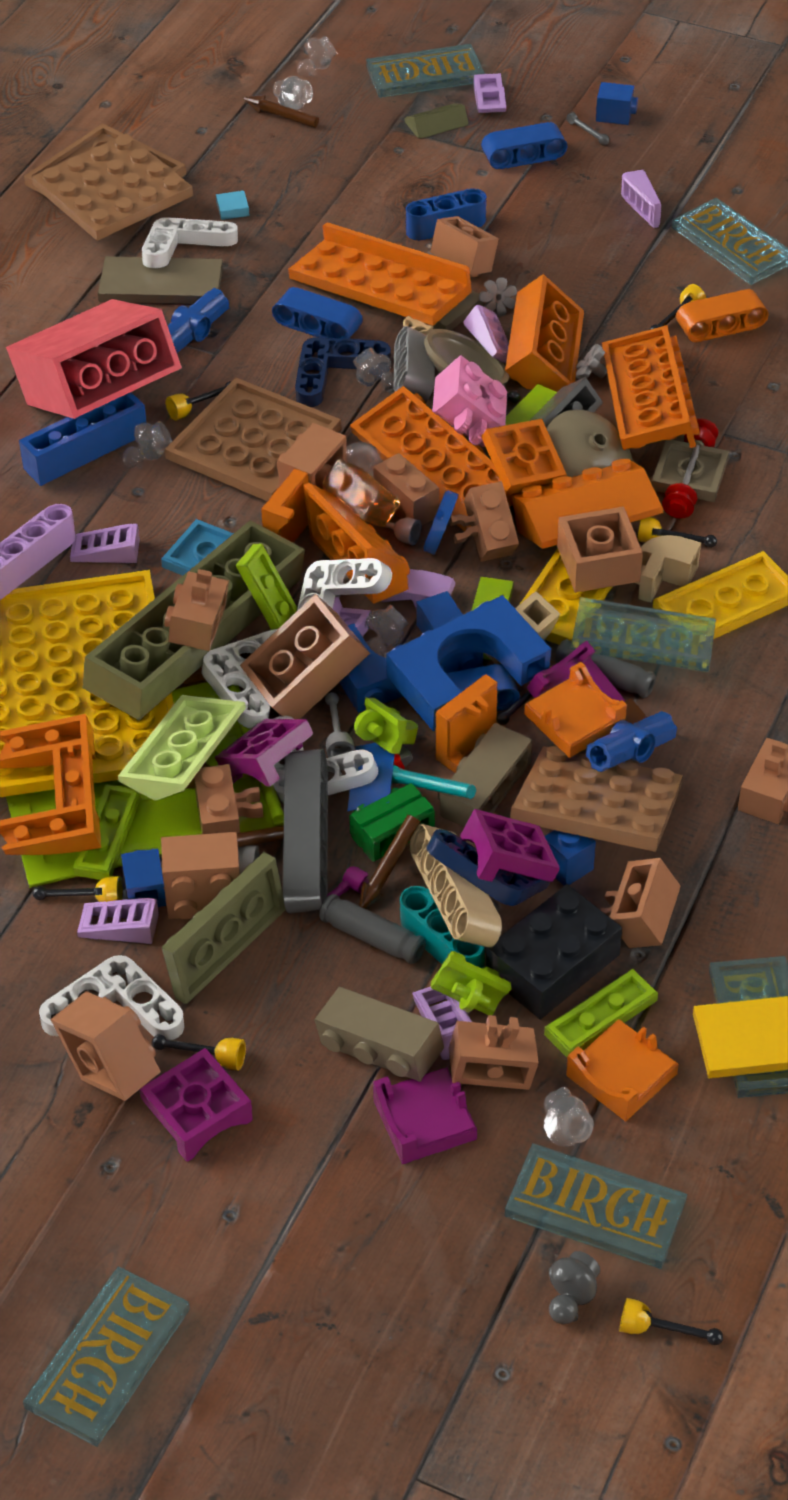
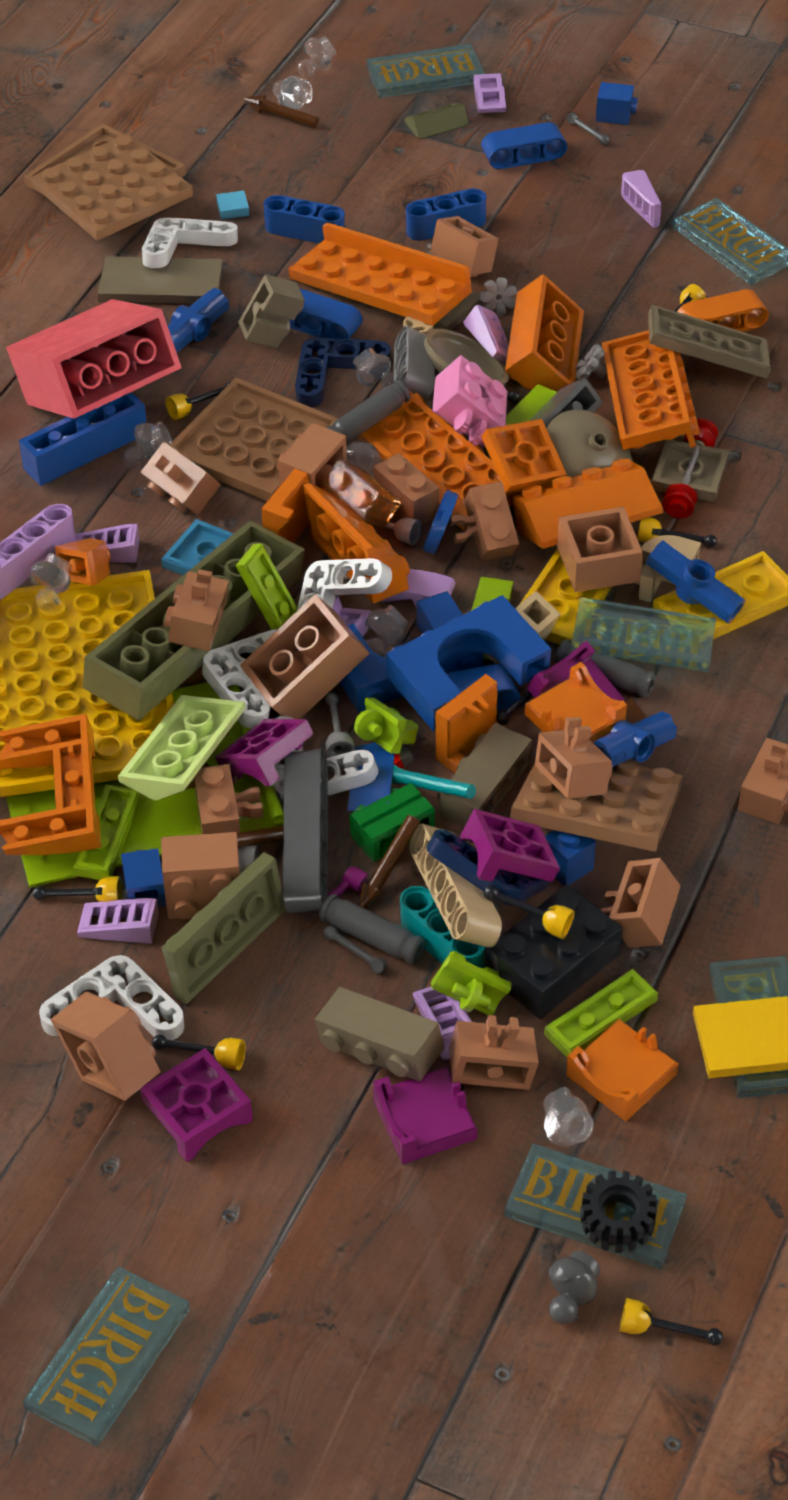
none -> clear animal [30,553,72,611]
none -> orange slope [54,538,111,586]
none -> nougat brick [140,441,221,516]
none -> dark tan brick [238,274,305,349]
none -> blue beam [263,195,345,243]
none -> dark grey hinge [323,926,388,974]
none -> dark grey axle [326,379,411,443]
none -> hinge [484,885,575,939]
none -> nougat brick [535,717,612,799]
none -> black tyre [581,1170,657,1253]
none -> blue piece [646,540,745,624]
none -> dark tan tile [648,305,771,379]

